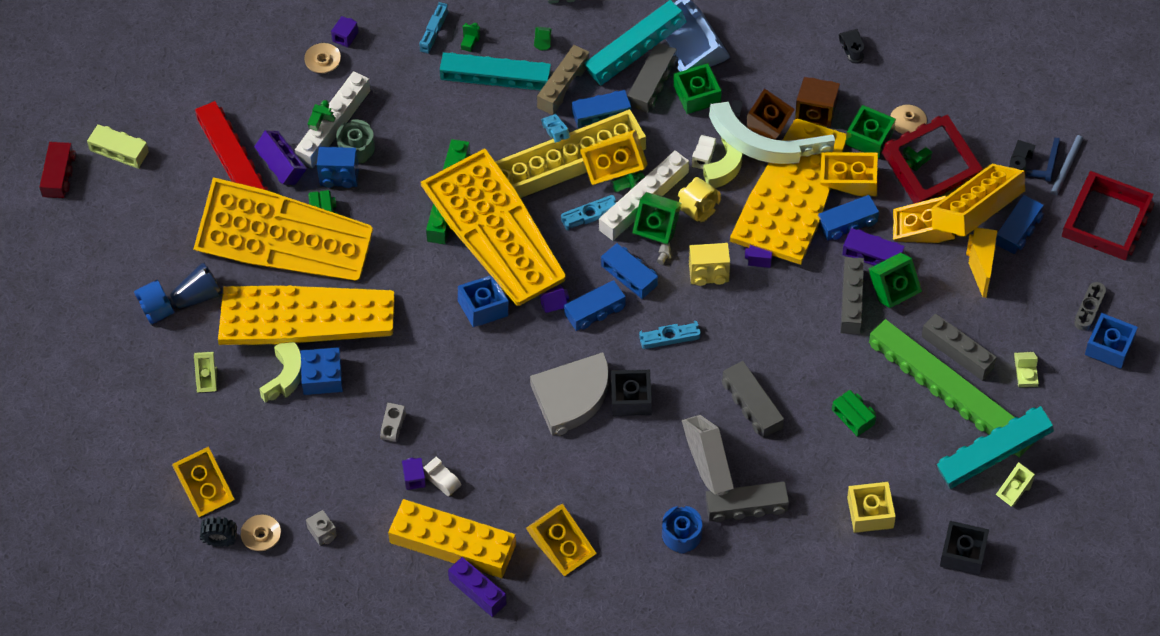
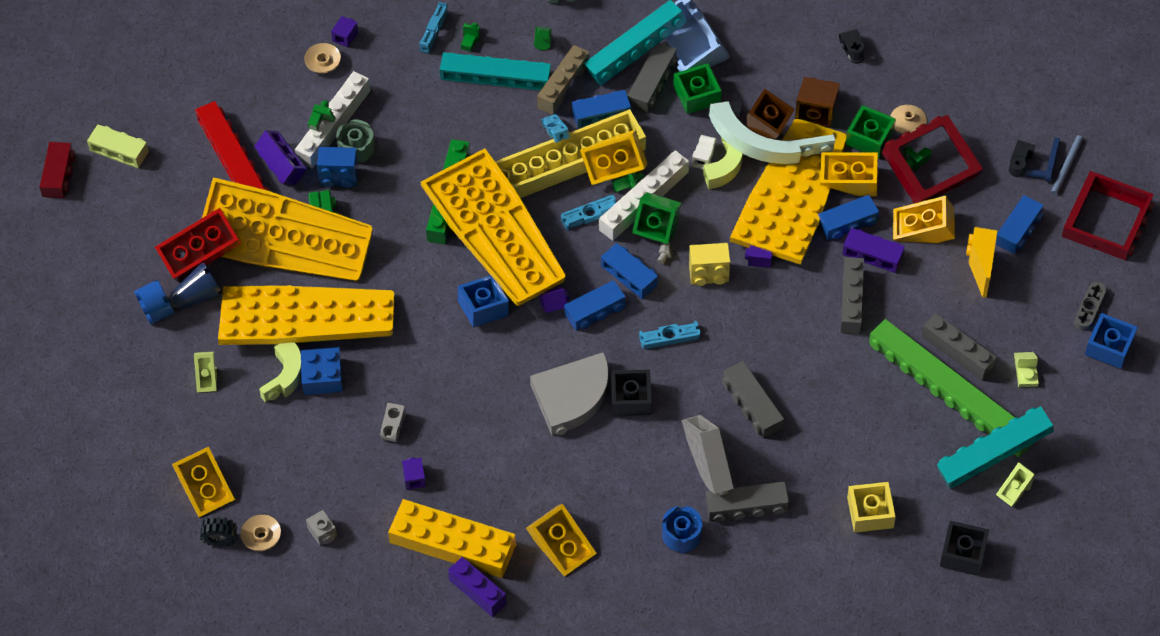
white leg [423,457,461,496] -> none
light yellow brick [678,177,721,222] -> none
green brick [832,390,876,437] -> none
green brick [869,252,922,308] -> none
yellow brick [931,164,1025,236] -> none
none -> red brick [155,208,243,282]

